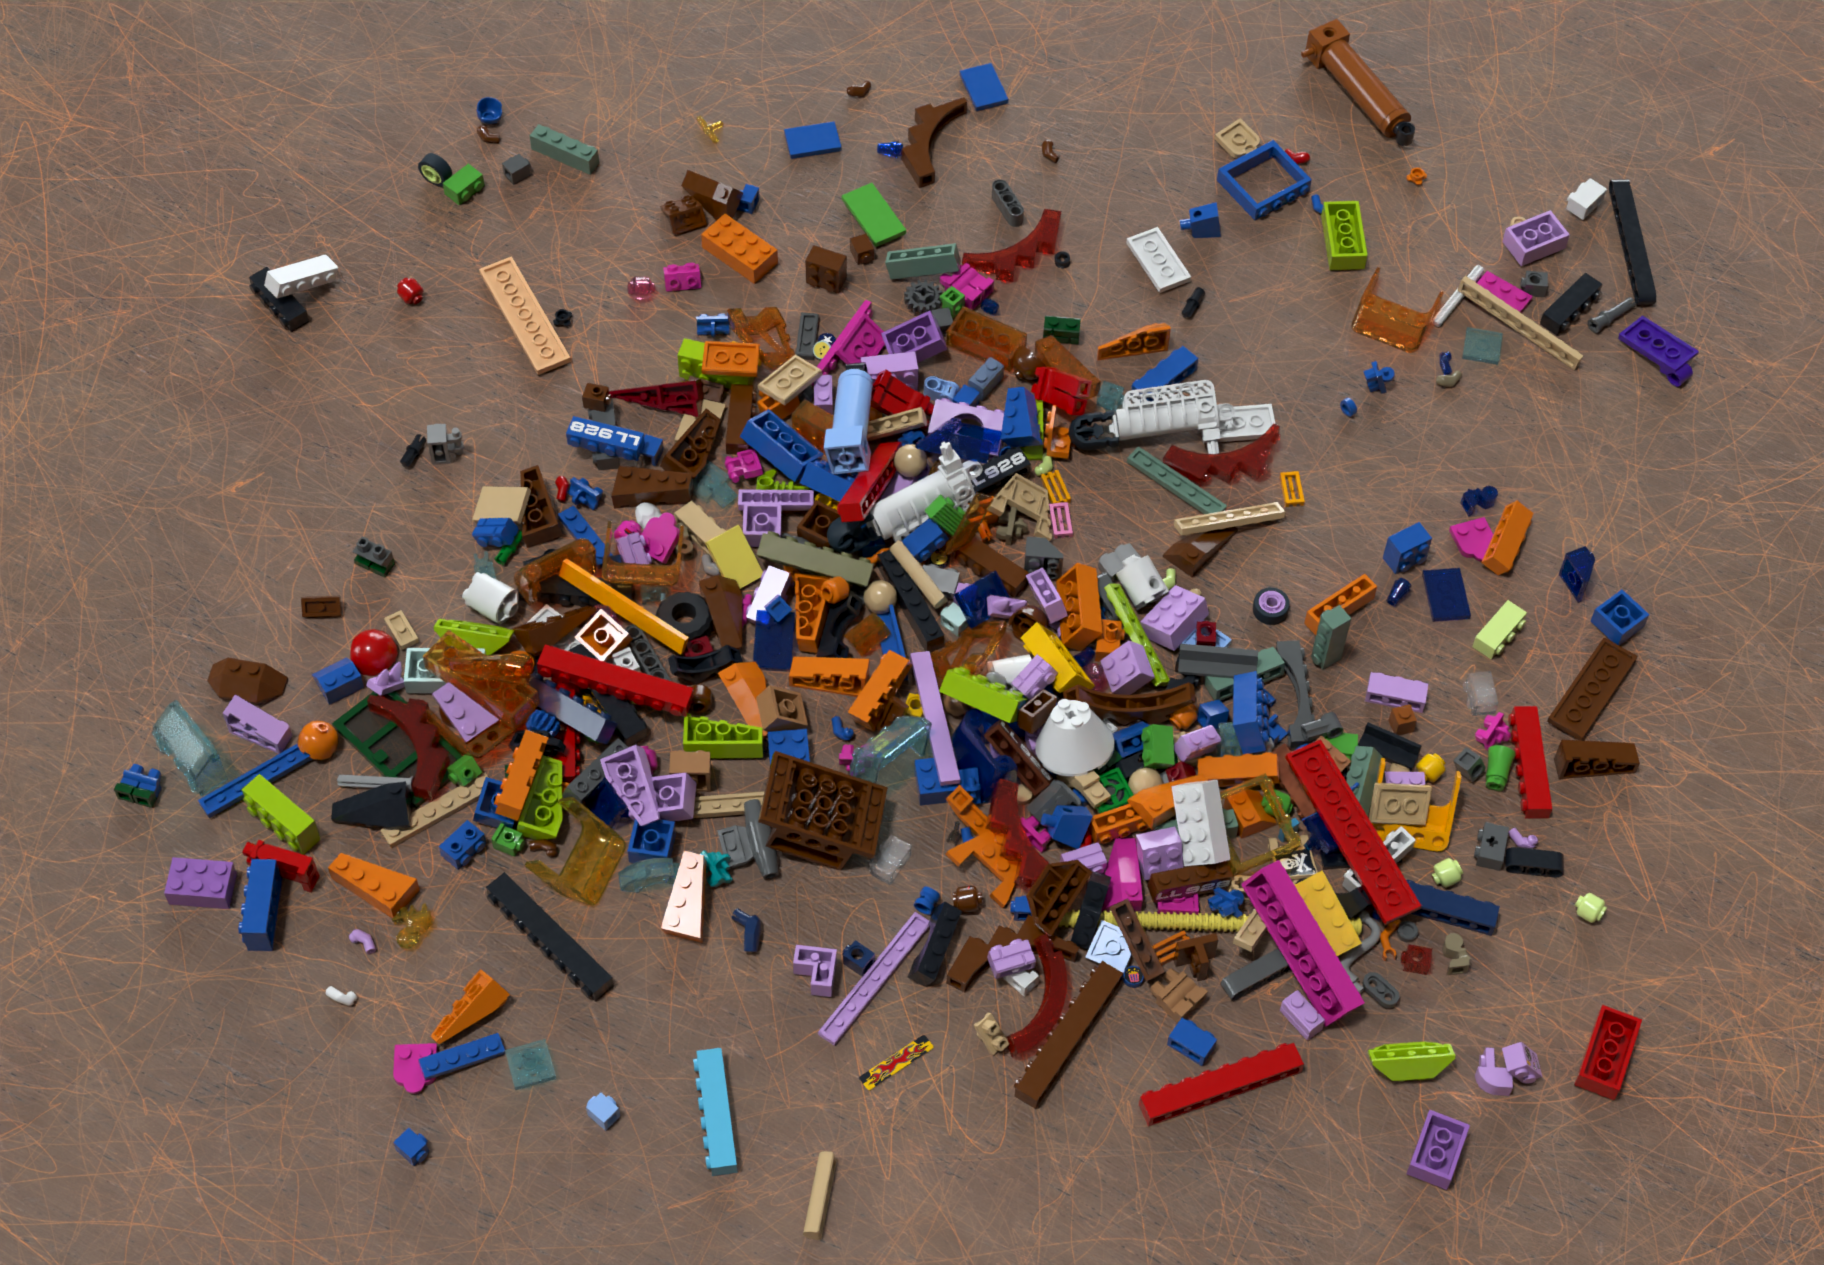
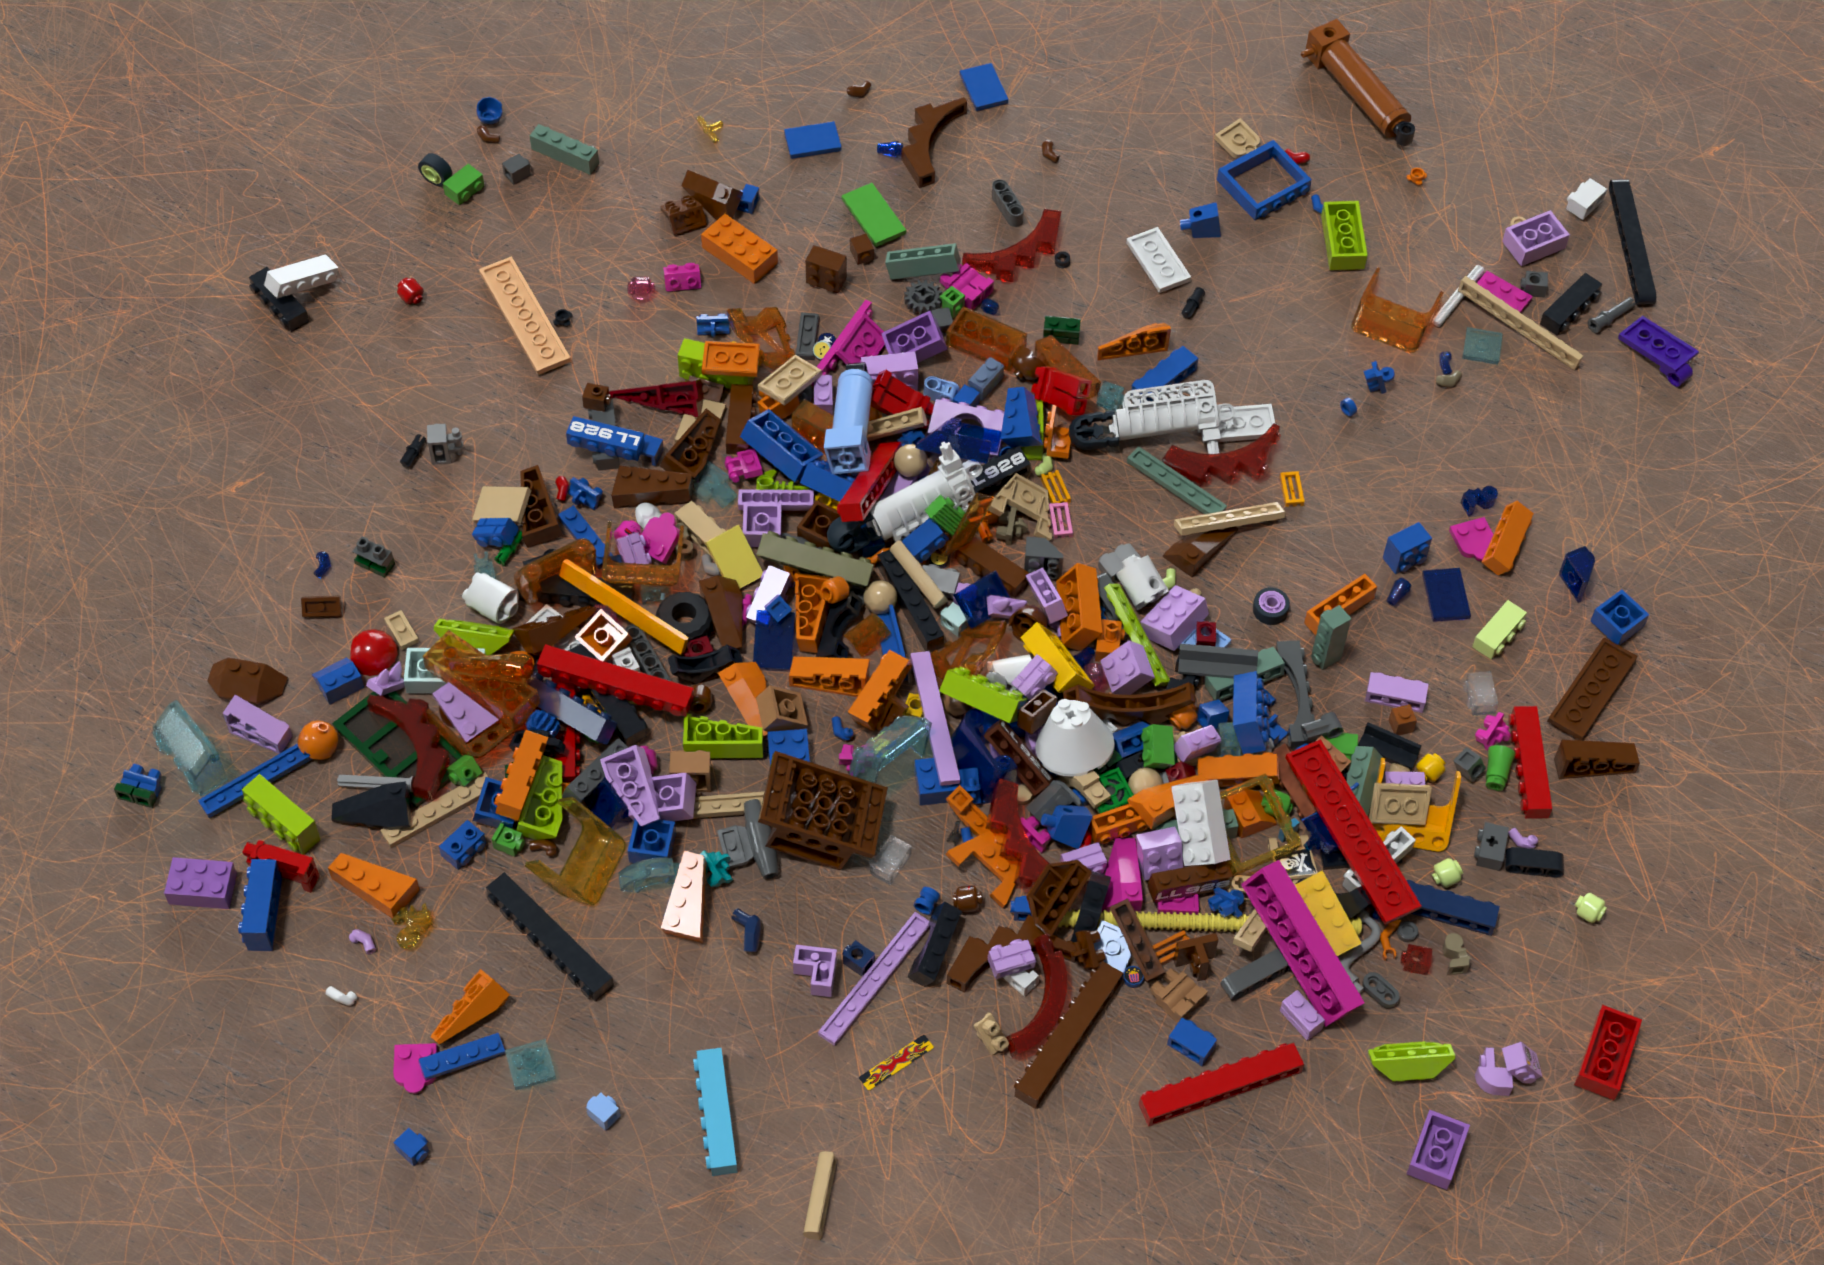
none -> clear blue arm [314,551,331,579]
none -> reddish brown hips [1070,930,1106,968]

